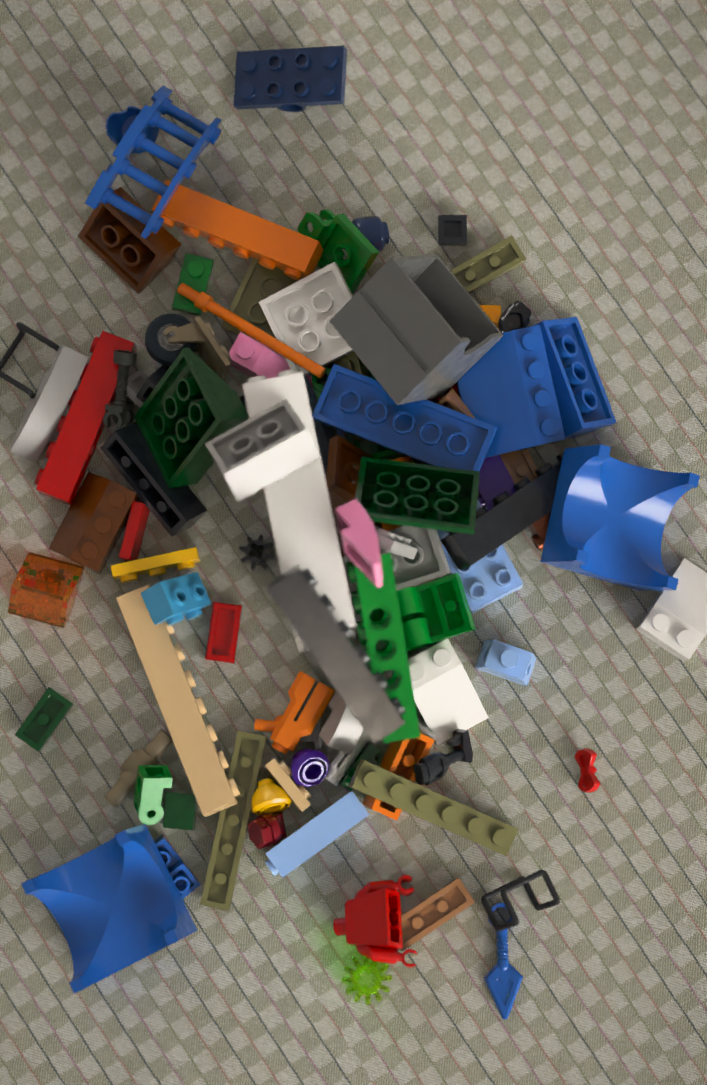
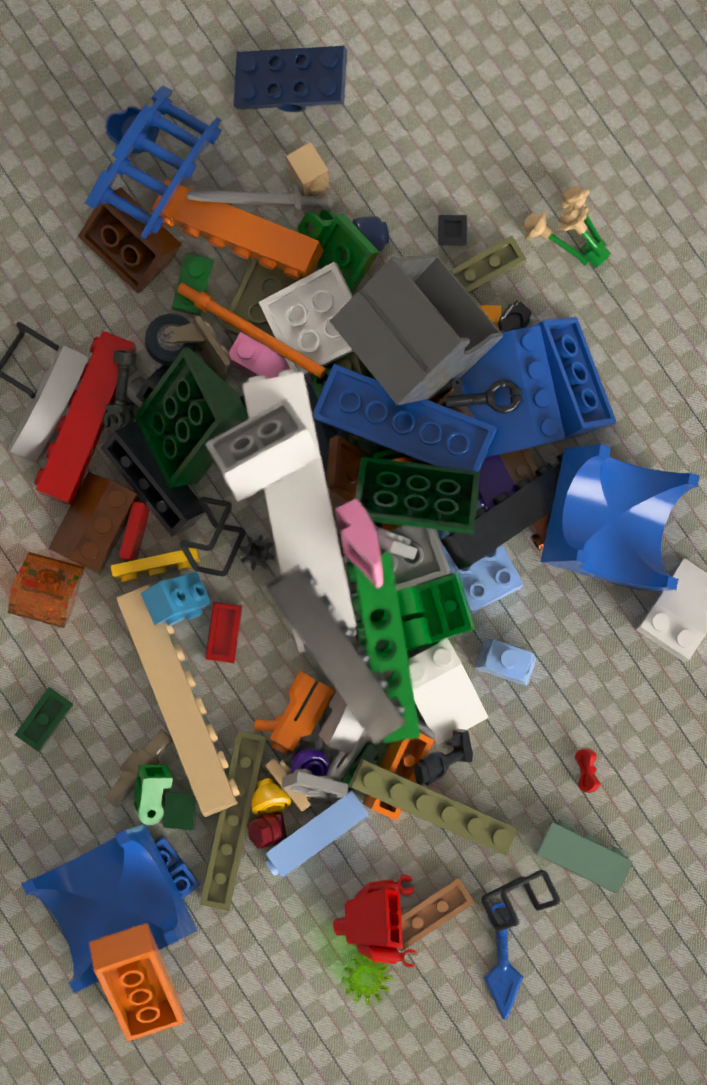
none -> orange brick [89,923,185,1042]
none -> black piece [179,497,246,577]
none -> light grey sword [186,184,333,217]
none -> light grey plate [281,769,348,801]
none -> tan brick [286,142,329,197]
none -> black piece [446,379,522,414]
none -> tan plant [522,185,611,268]
none -> sand green brick [535,820,633,894]

